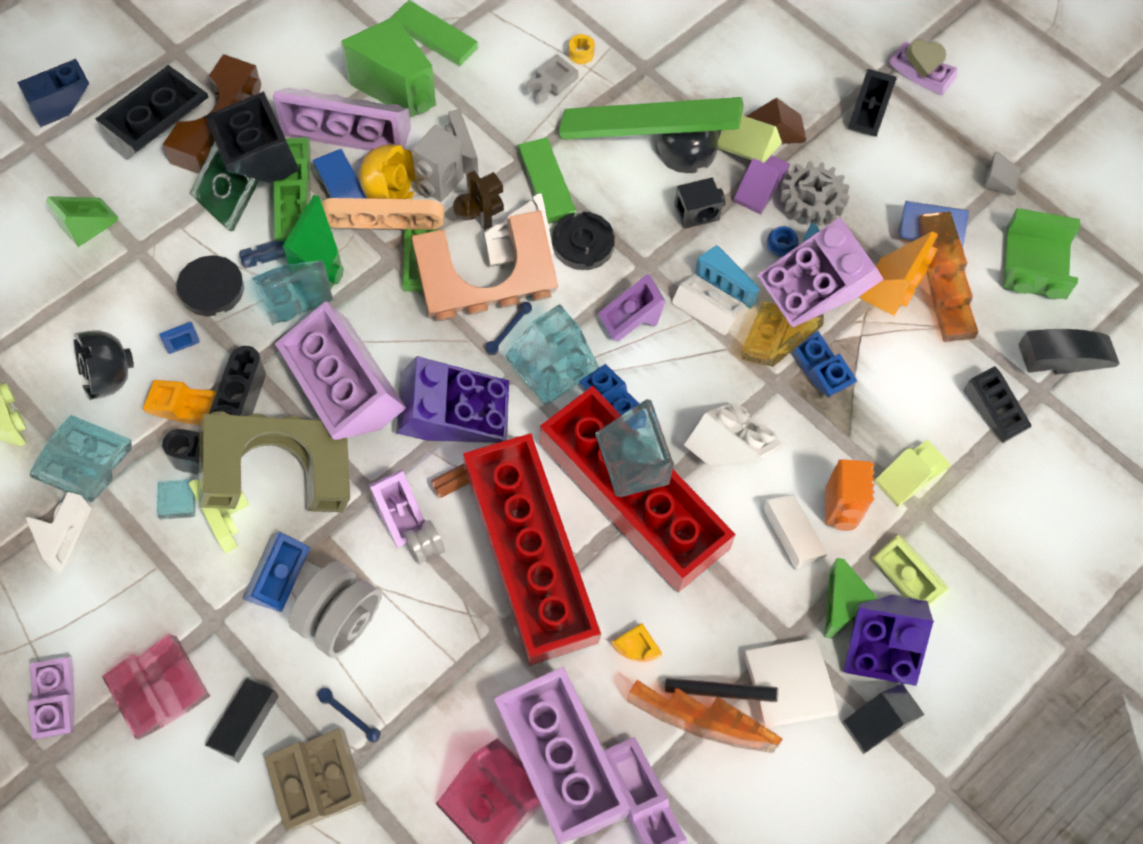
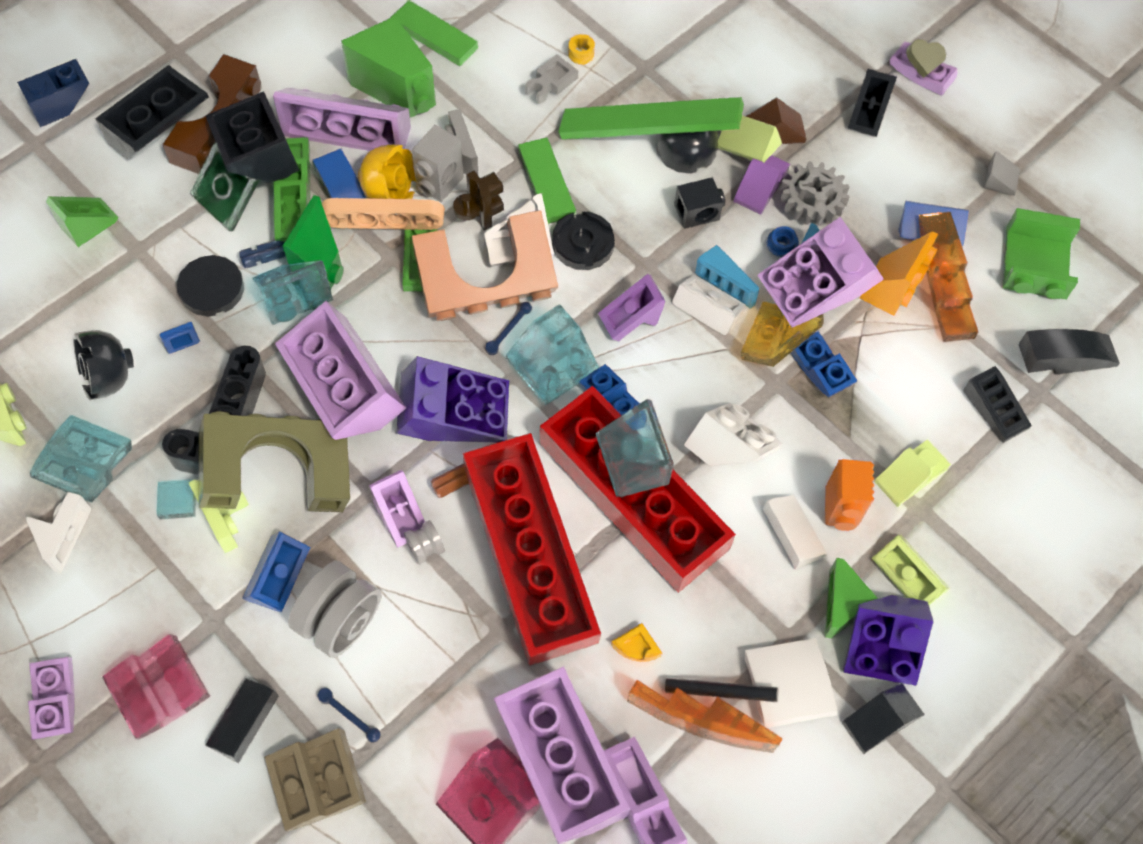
light orange slope [143,380,217,426] -> none

